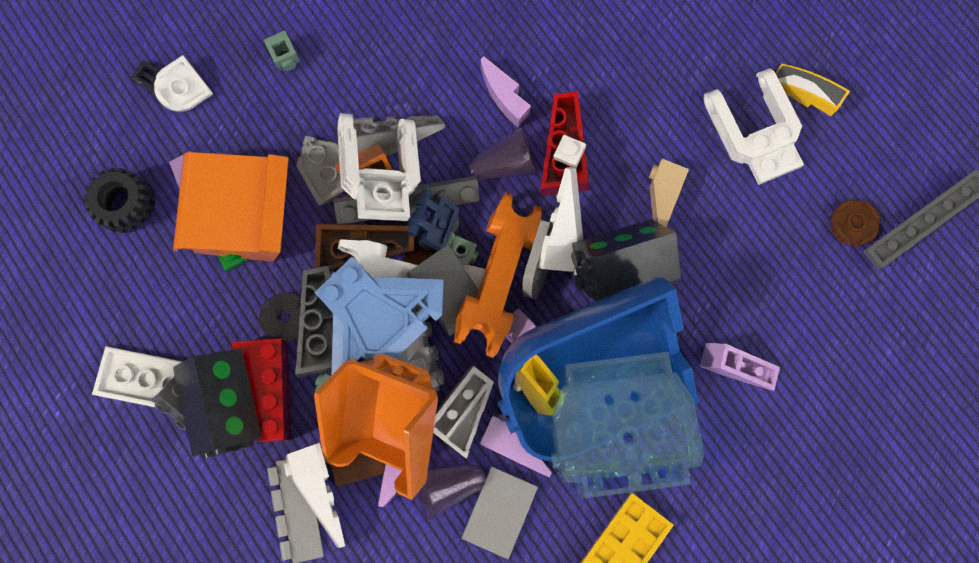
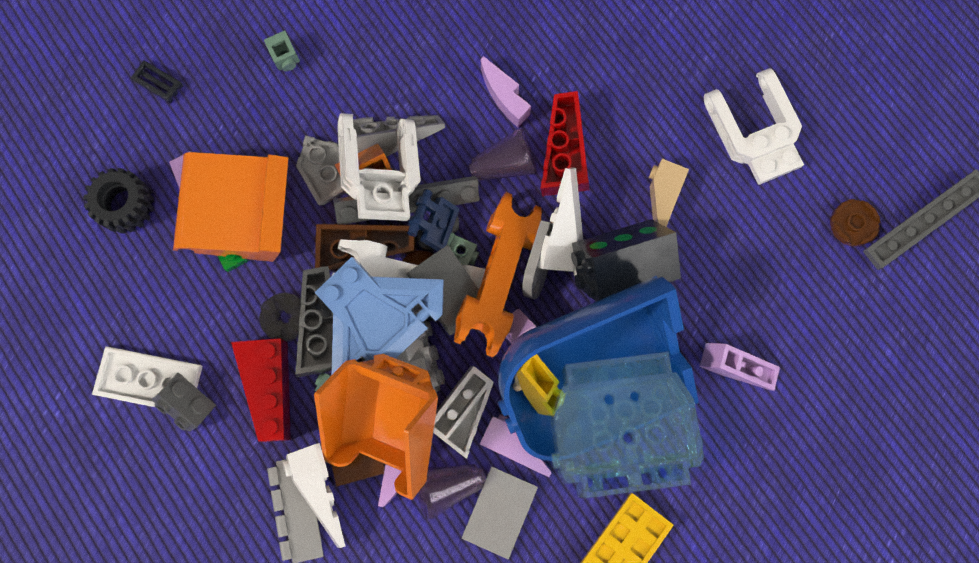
white tile [154,55,213,112] -> none
black brick [173,348,262,459] -> none
white plate [553,135,586,168] -> none
slope [775,64,850,116] -> none

